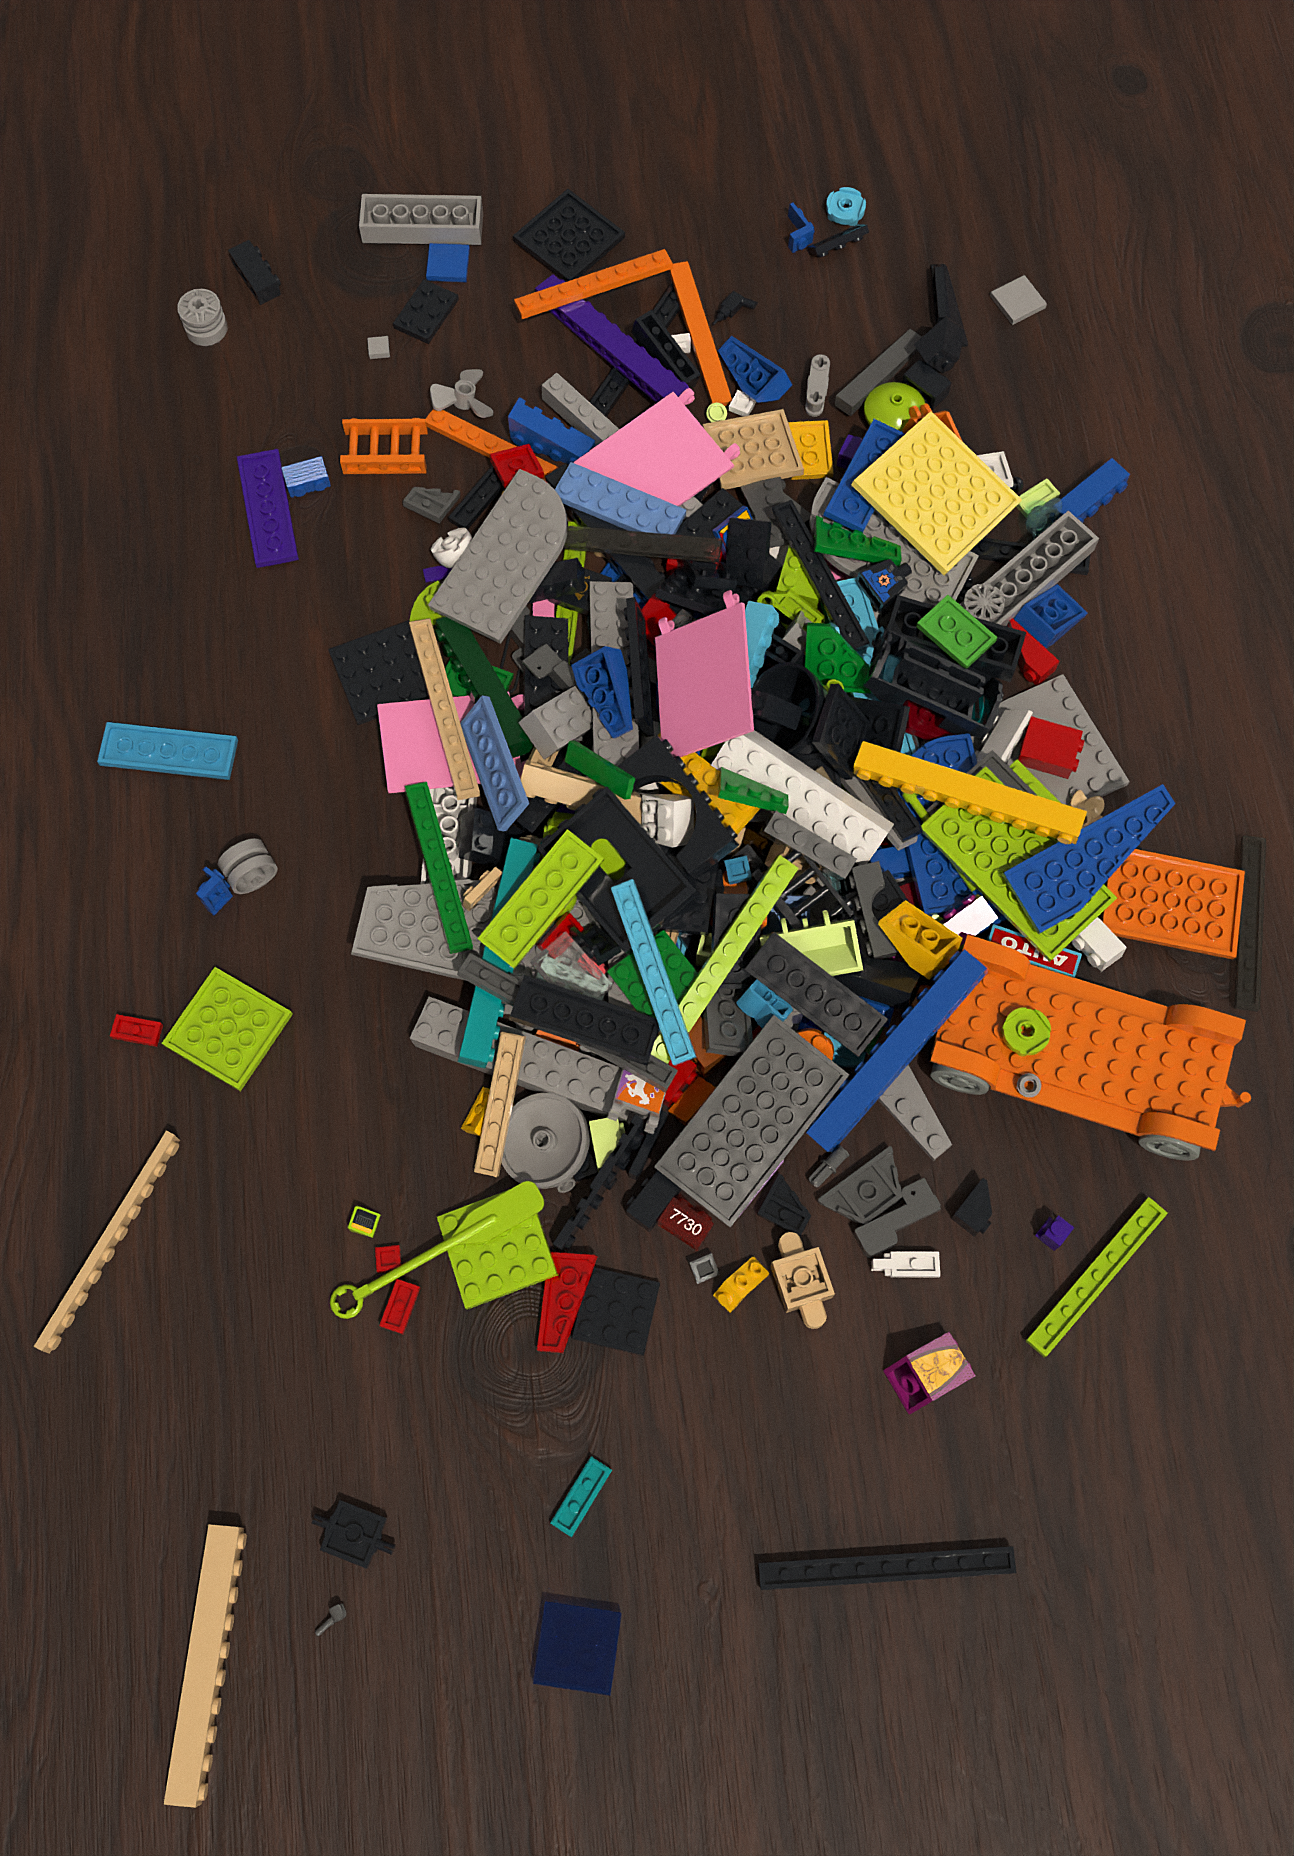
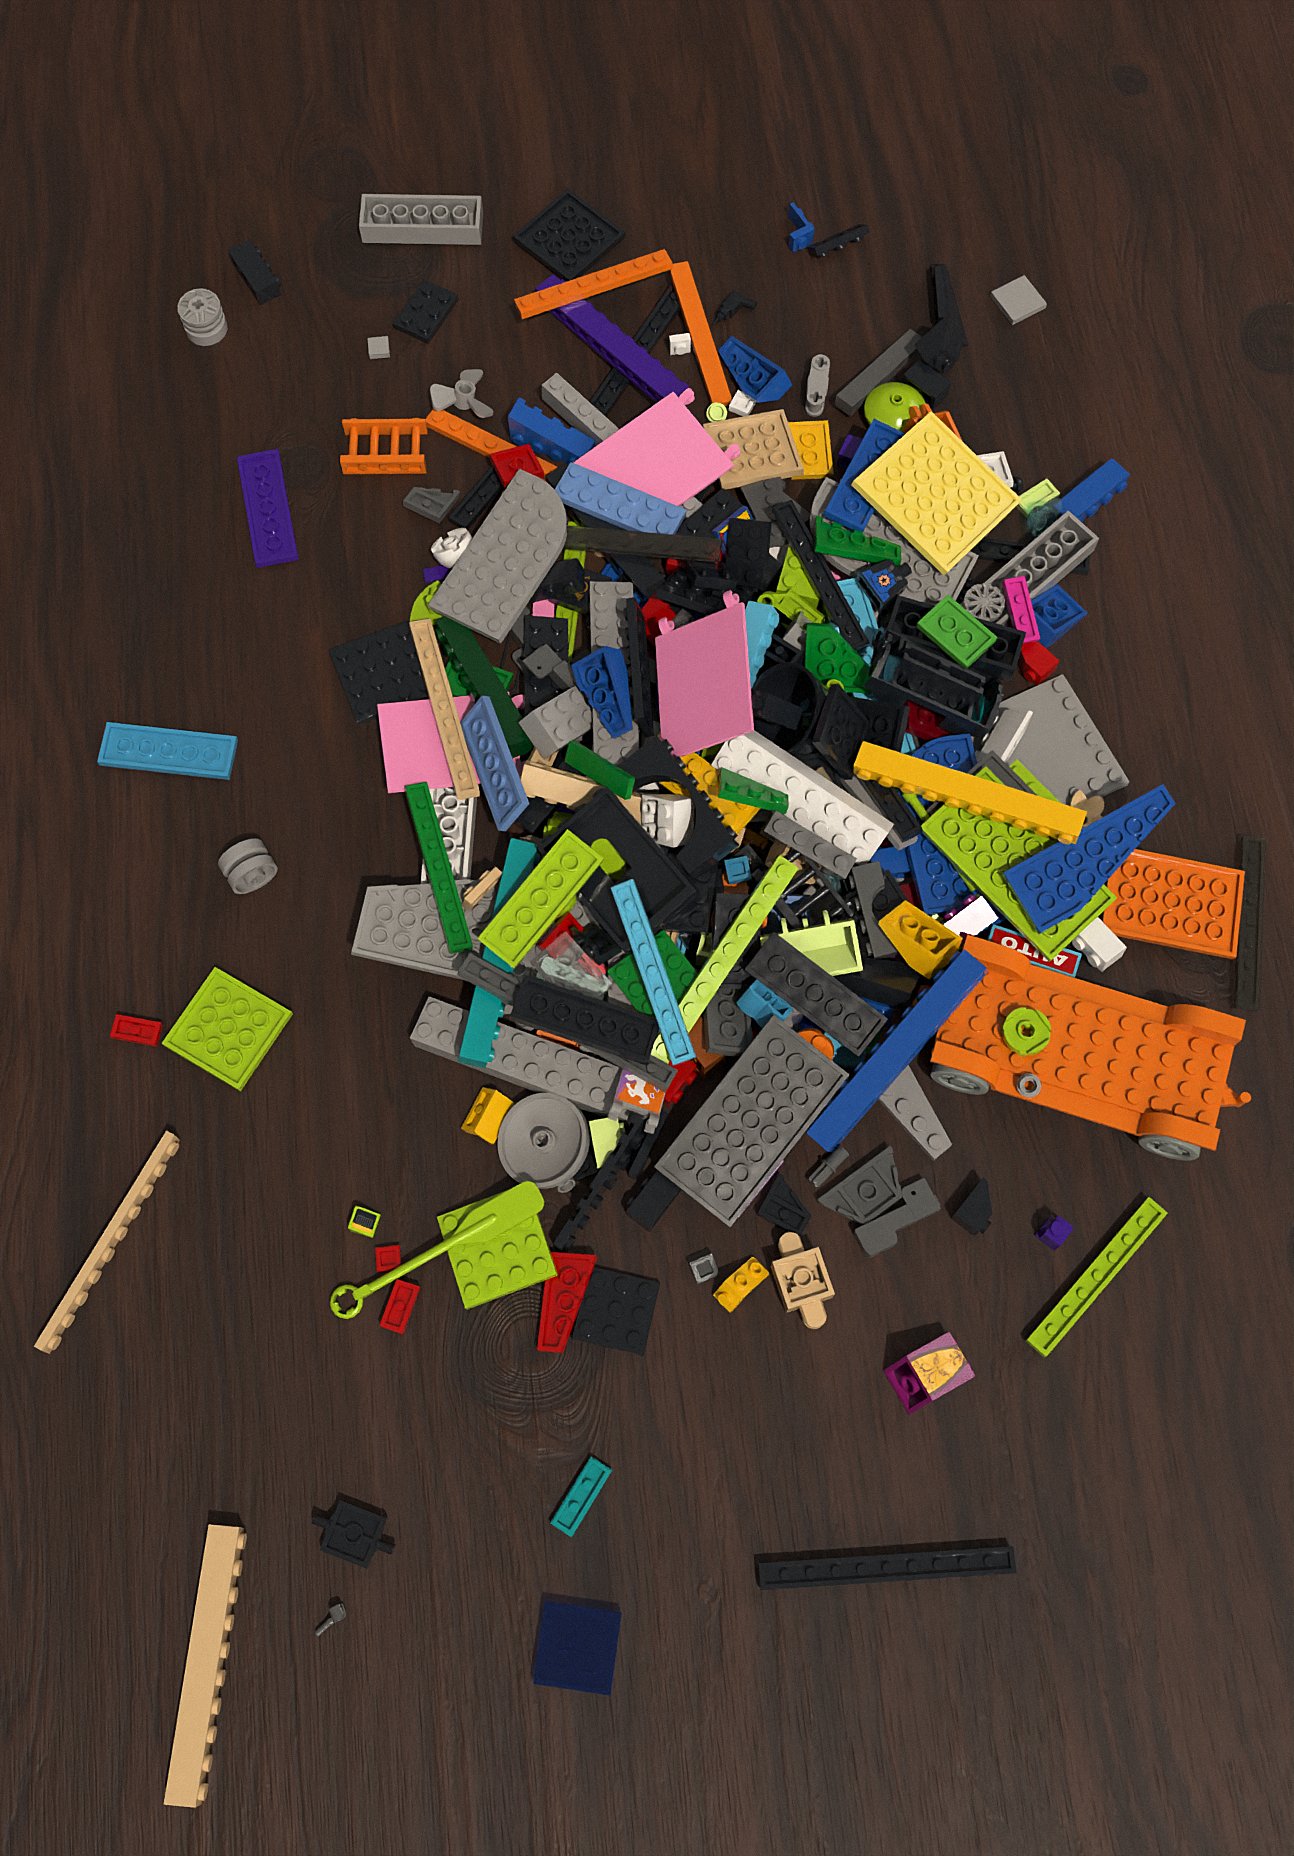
blue bracket [196,866,233,915] -> none
brick [281,456,331,497] -> none
blue tile [426,243,470,282] -> none
black slope [458,808,523,870] -> none
tan tile [474,1031,526,1177] -> none
black brick [631,310,701,389] -> none
clear red brick [657,1197,714,1252] -> none
orange slope [668,1076,716,1126] -> none
medium azure plate [826,187,866,226] -> none
white hinge [871,1252,940,1278] -> none
red brick [1018,716,1085,779] -> none
none -> dark pink plate [1001,576,1040,644]

